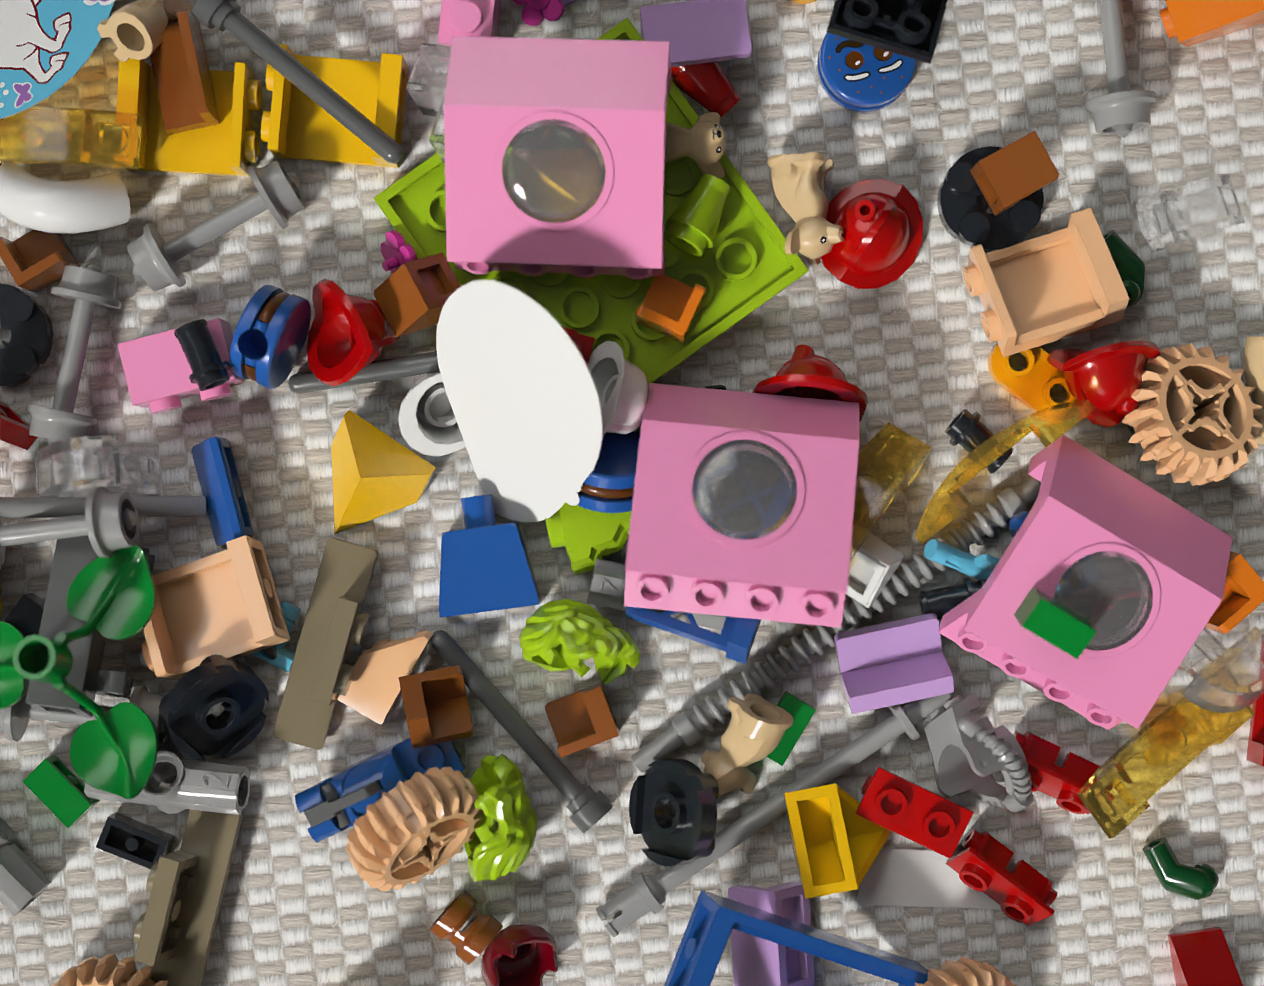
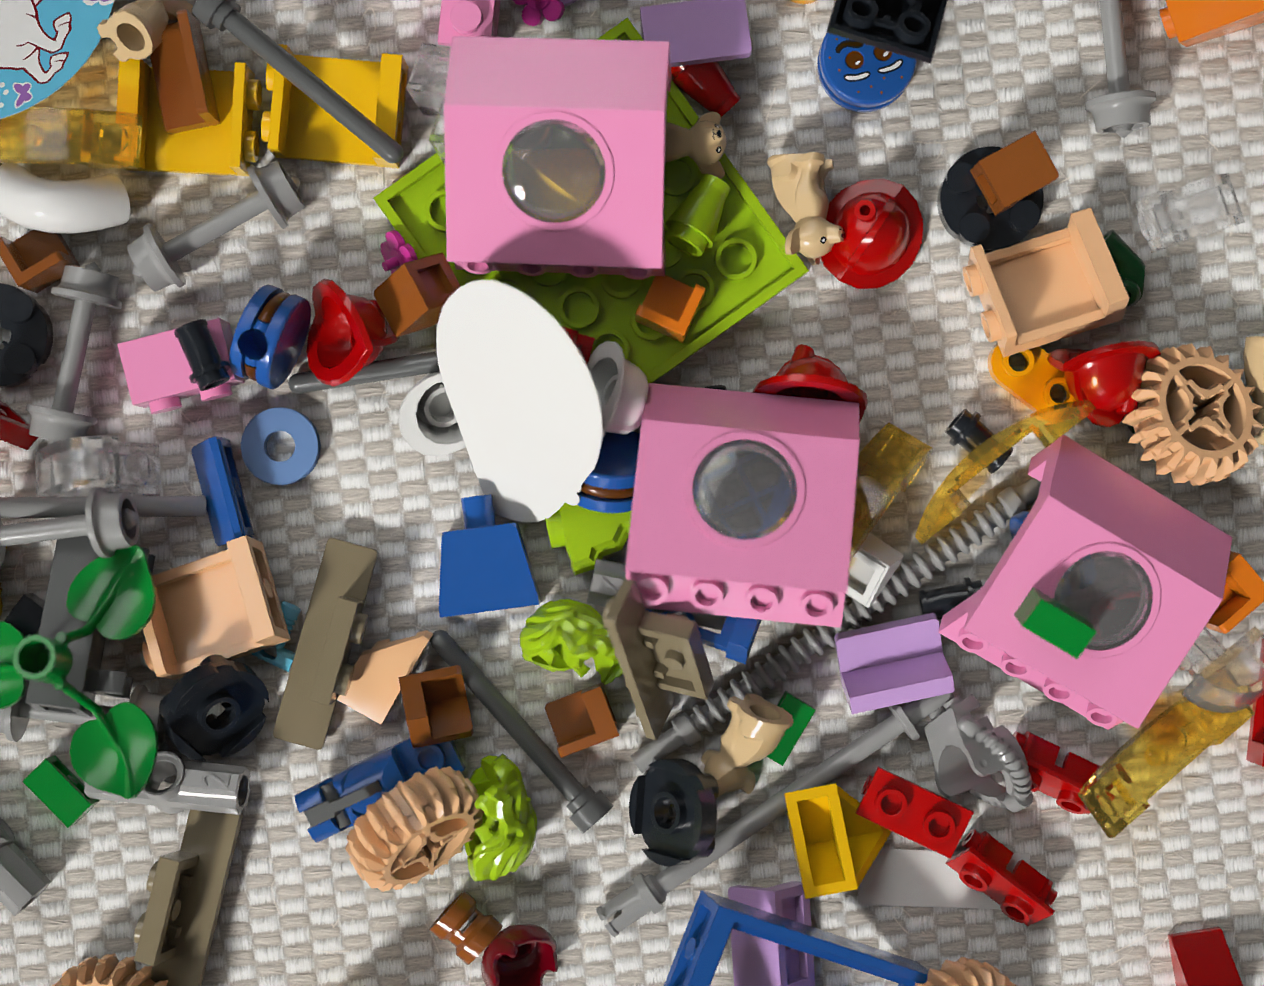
black piece [96,812,176,869] -> none
yellow slope [331,410,436,534] -> none
medium azure hose [924,539,1000,582] -> none
dark green arm [1143,838,1219,900] -> none
none -> medium blue piece [241,407,321,485]
none -> dark tan bracket [603,579,714,740]

